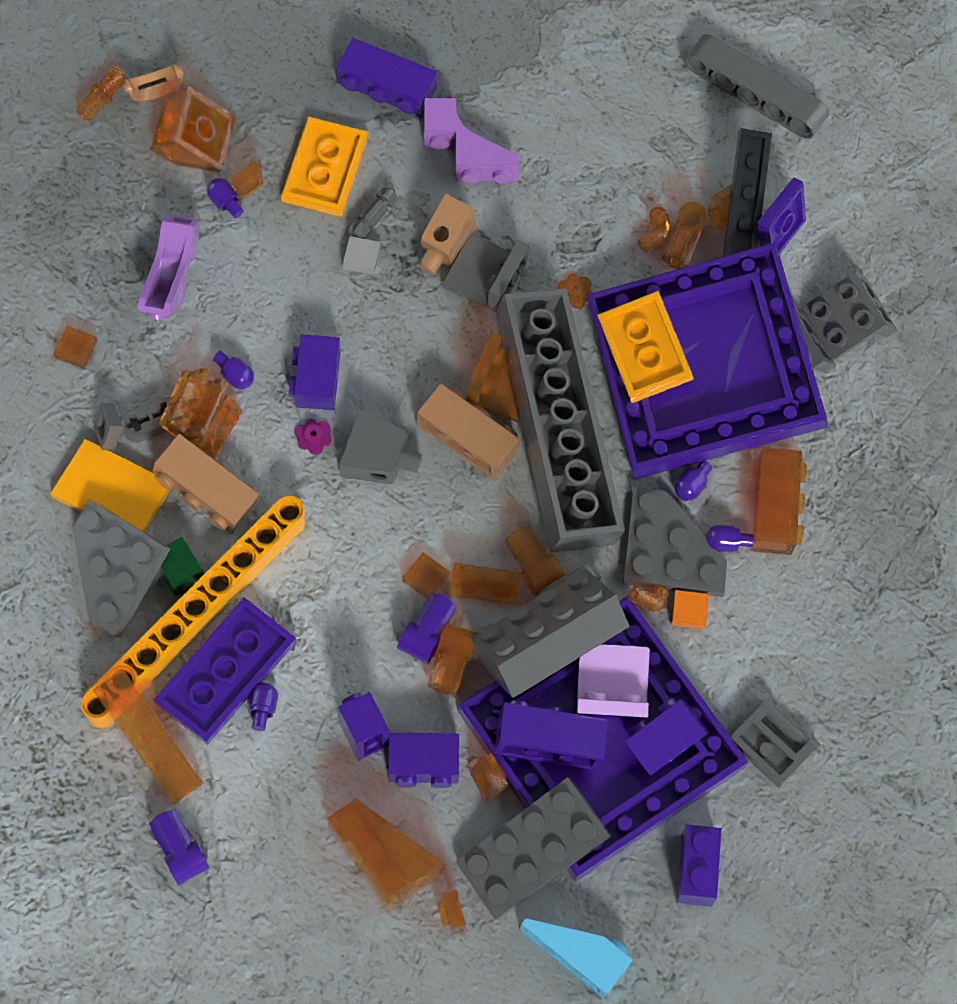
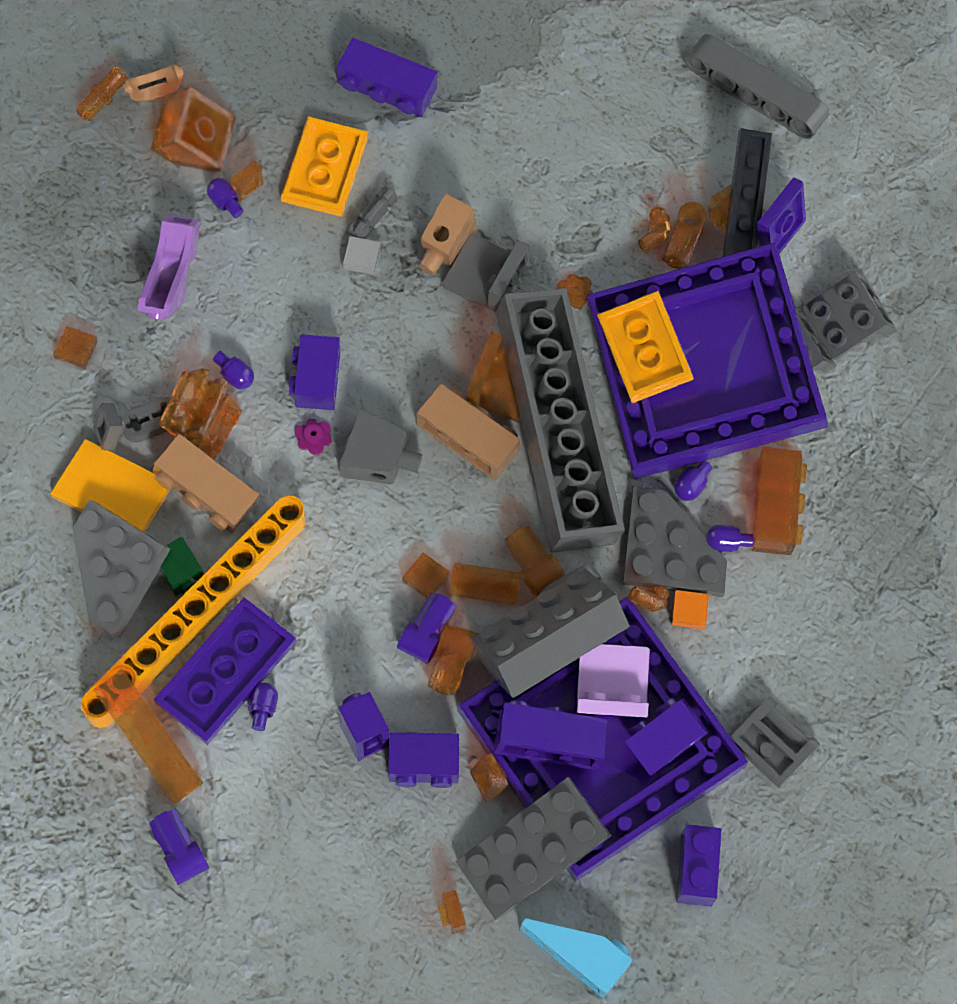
clear orange wedge [327,798,447,913] -> none
medium lavender arch [424,98,520,184] -> none

